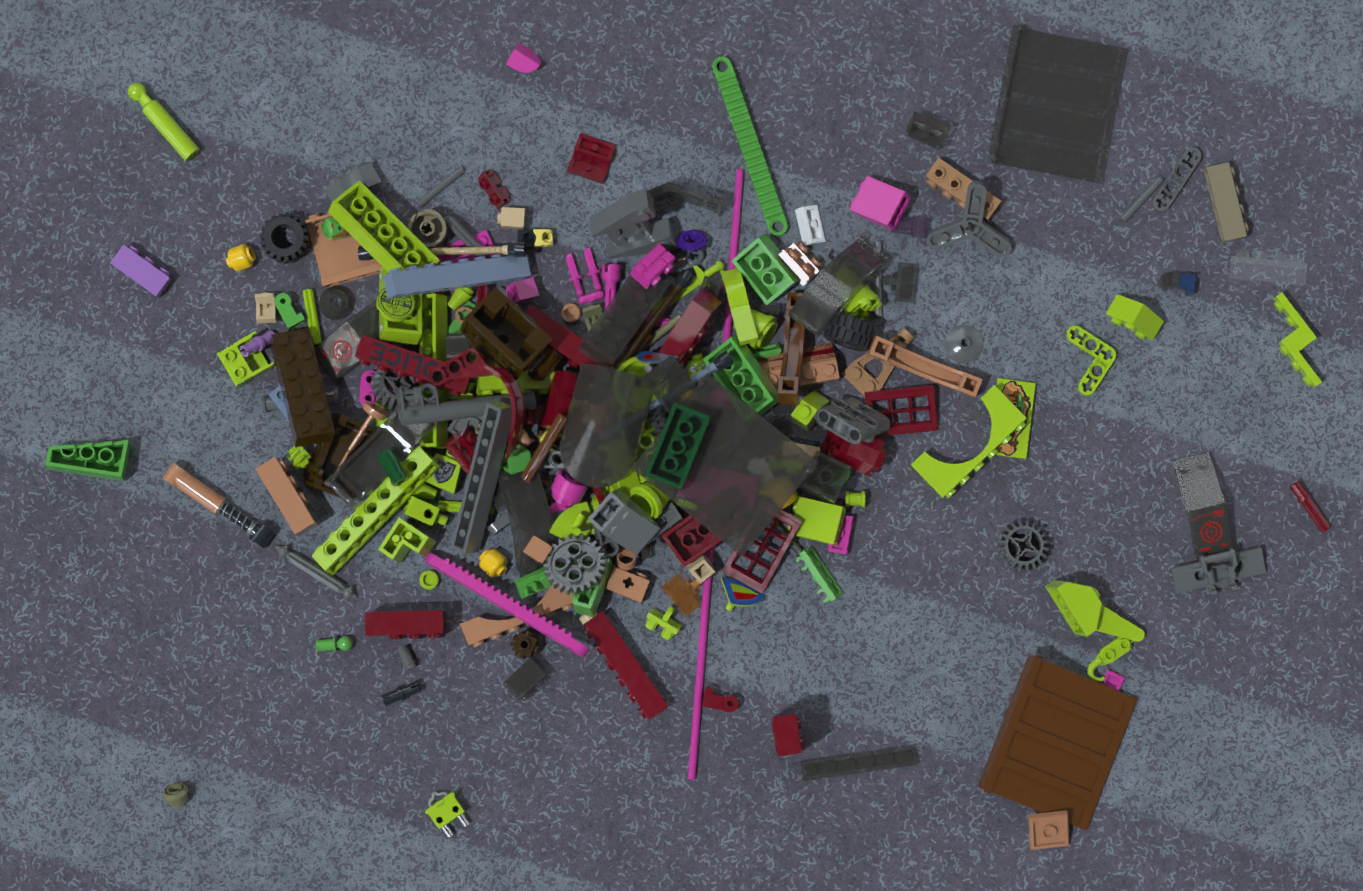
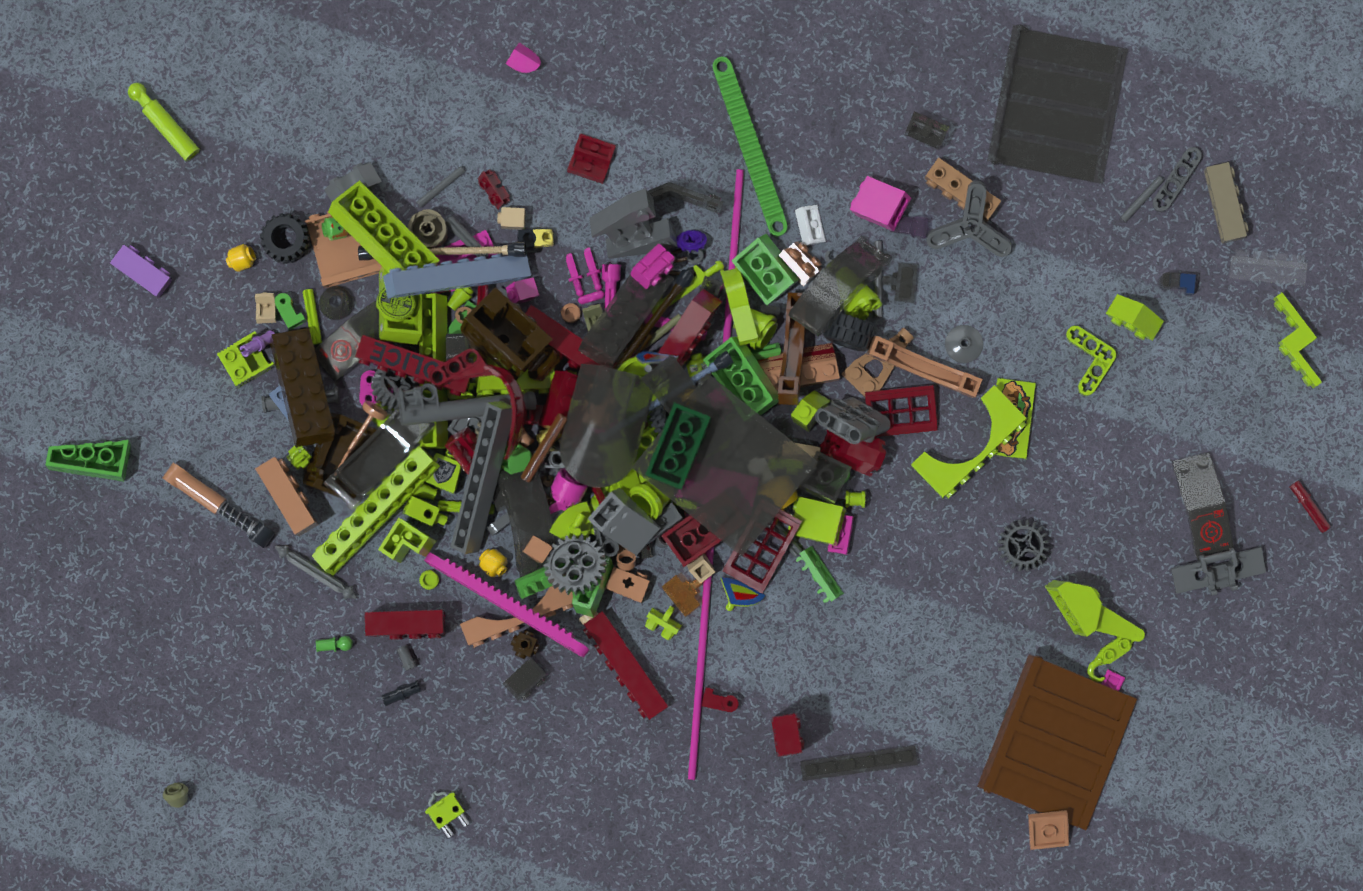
dark green piece [378,449,409,486] -> none

